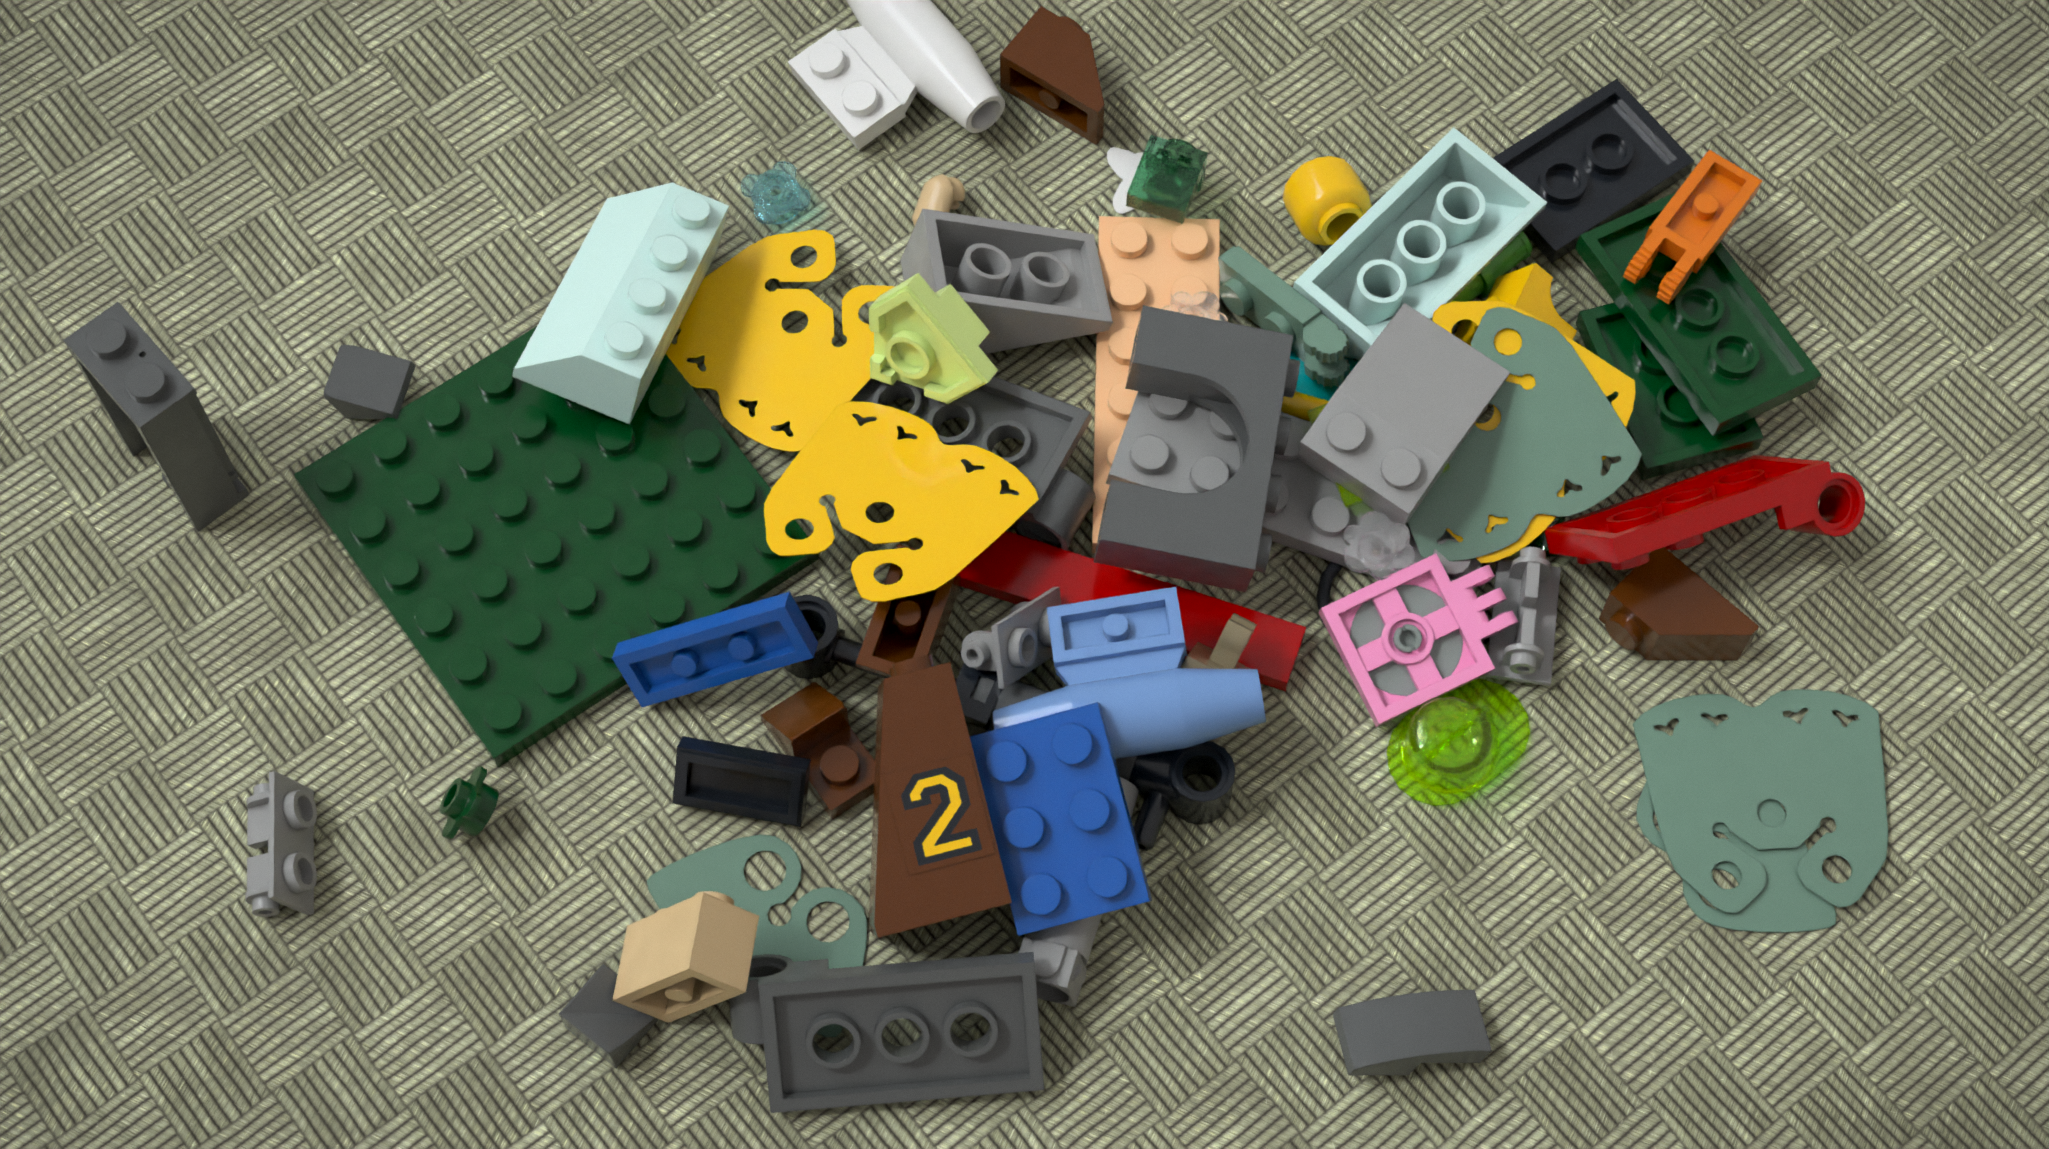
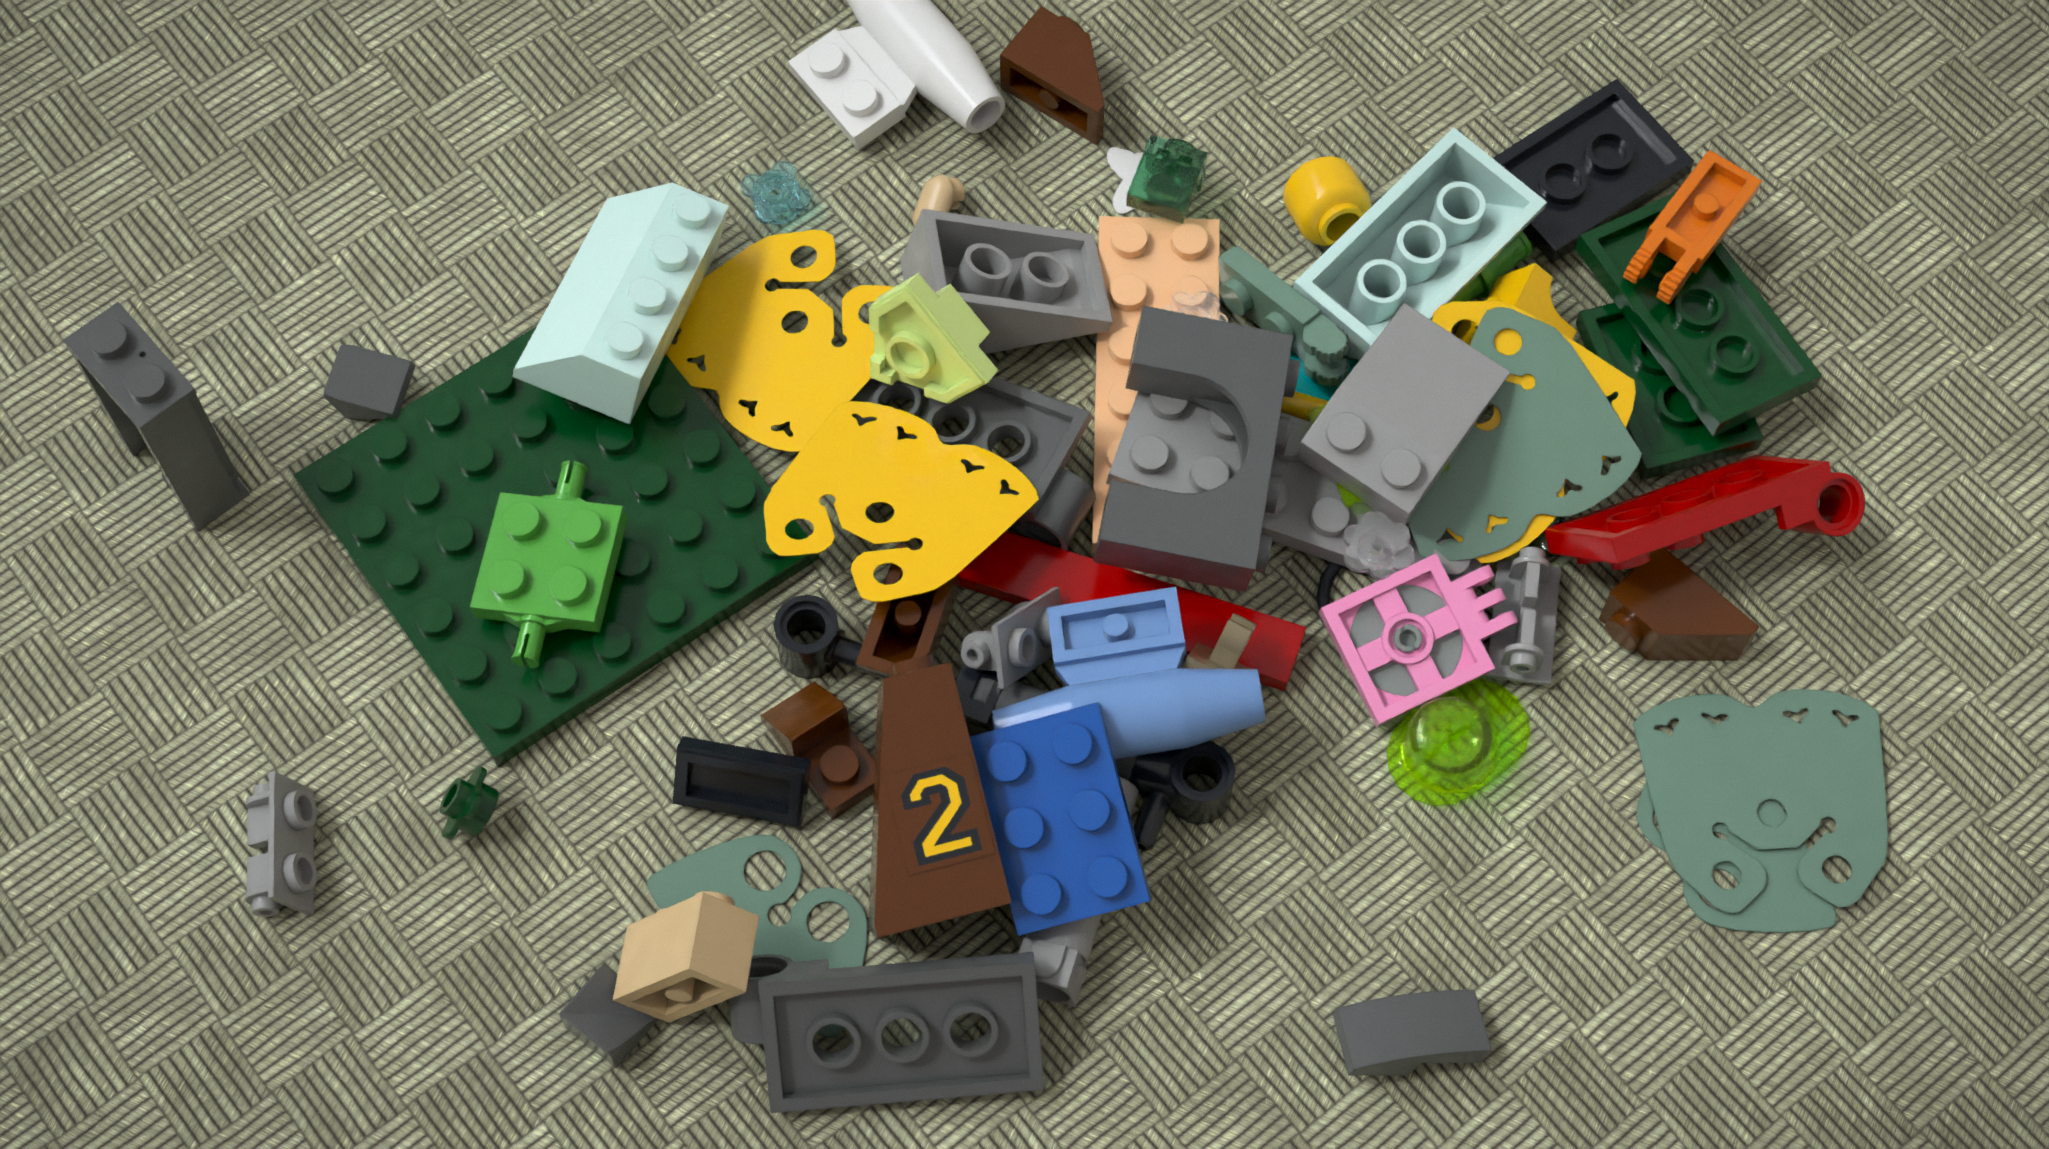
blue plate [612,591,818,707] -> none
none -> bright green plate [470,460,628,668]

